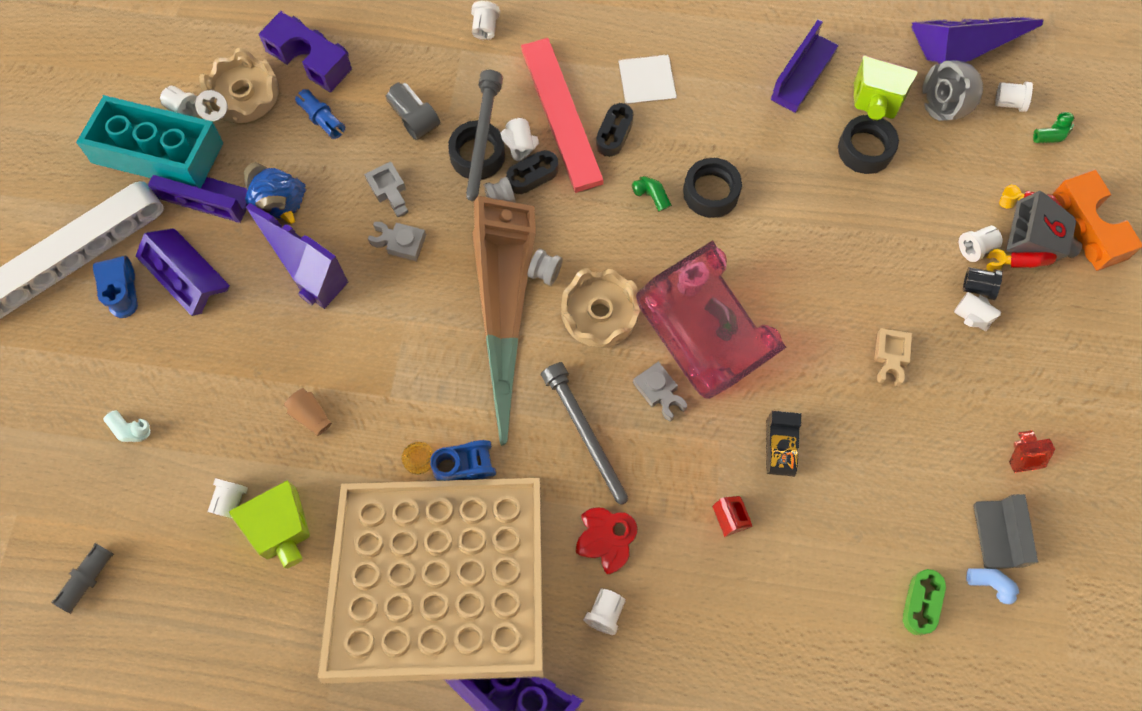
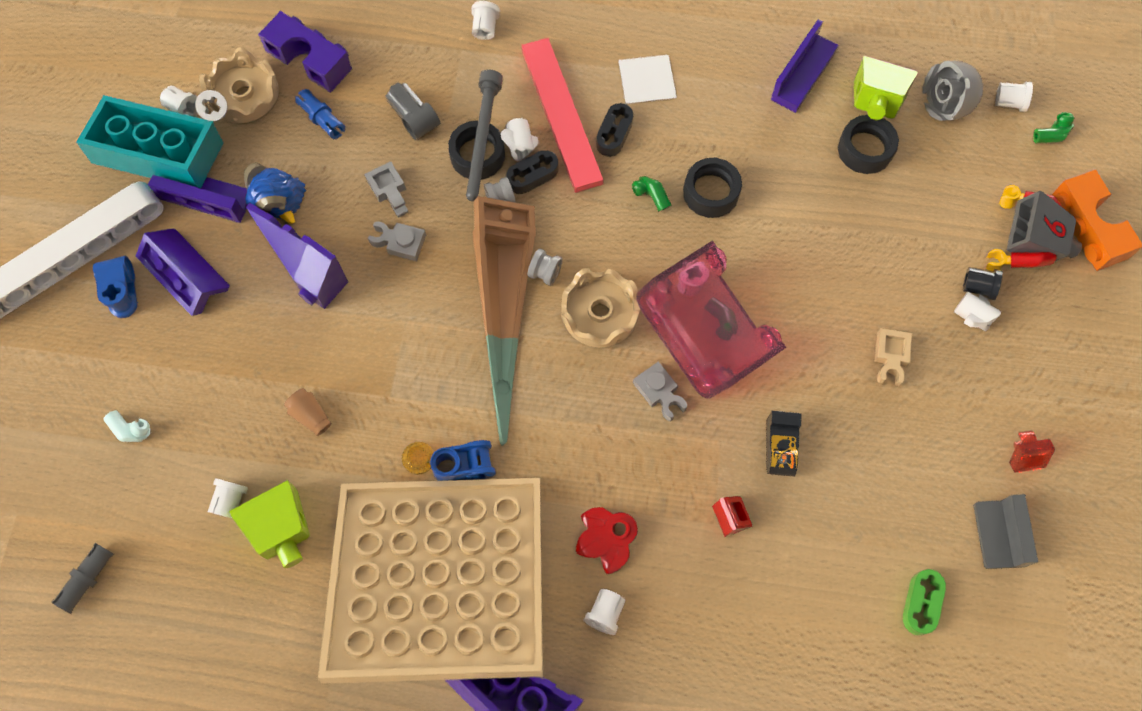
dark grey piece [541,362,628,504] -> none
dark purple wedge [912,17,1044,64] -> none
white bush [959,226,1003,262] -> none
light blue arm [966,568,1019,604] -> none

